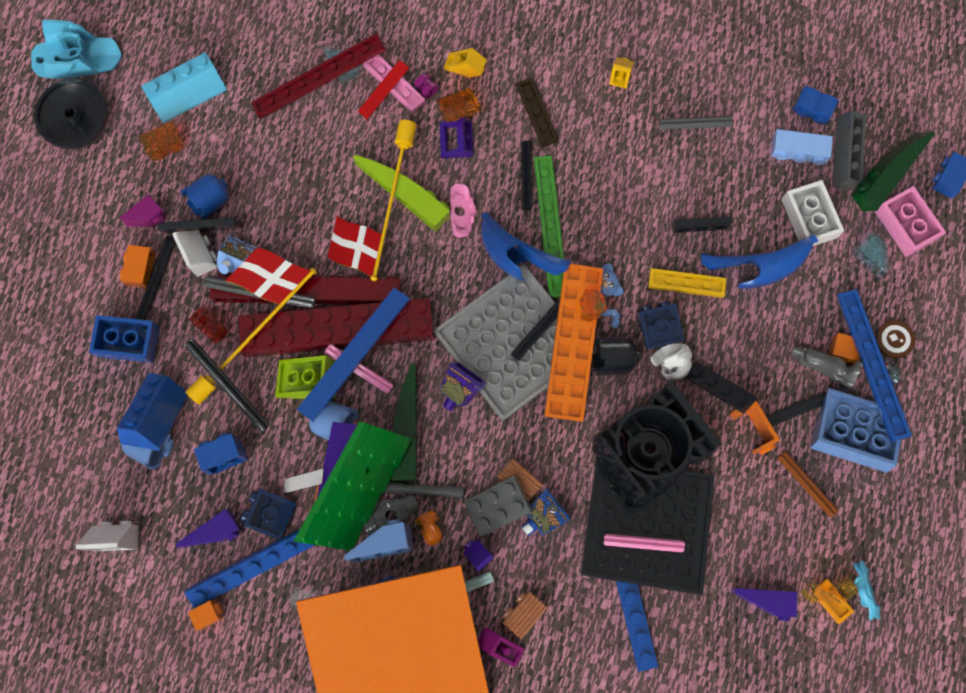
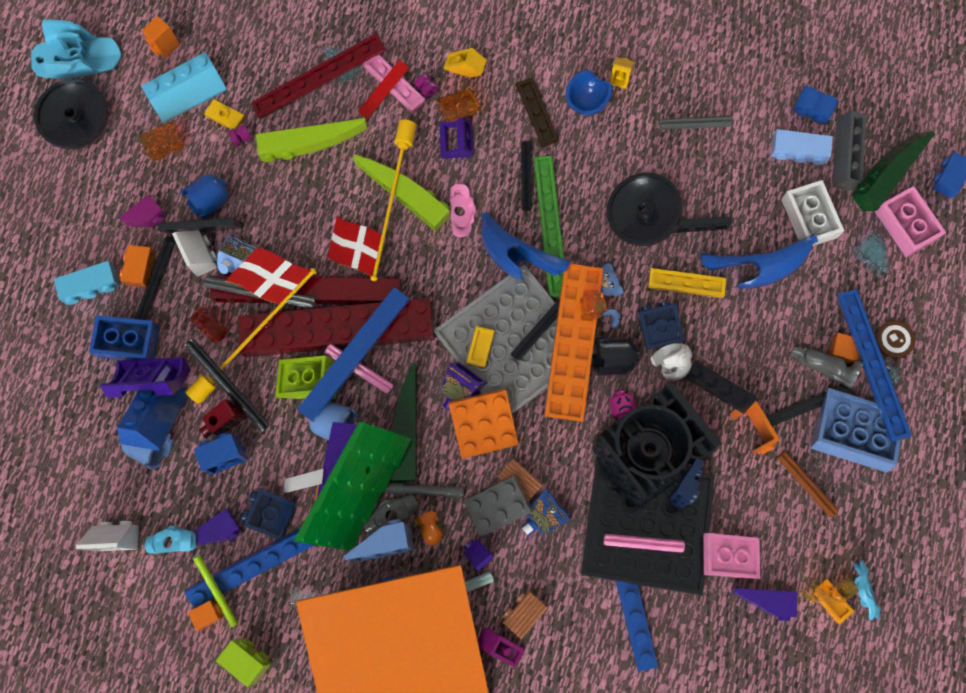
none -> medium azure brick [54,261,120,305]
none -> dark purple piece [100,357,191,398]
none -> orange brick [142,16,180,59]
none -> medium azure piece [145,525,196,554]
none -> lime bar [193,554,238,627]
none -> dark red torso [199,399,248,438]
none -> yellow plate [204,99,246,129]
none -> lime brick [216,638,272,688]
none -> magenta wheel [227,123,252,147]
none -> lime slope [256,118,367,162]
none -> orange plate [448,388,519,459]
none -> yellow tile [466,326,495,368]
none -> blue cylinder [565,70,612,116]
none -> black dish [607,173,683,246]
none -> dark pink head [609,391,636,420]
none -> dark blue plate [670,458,704,510]
none -> bright pink plate [704,533,760,579]

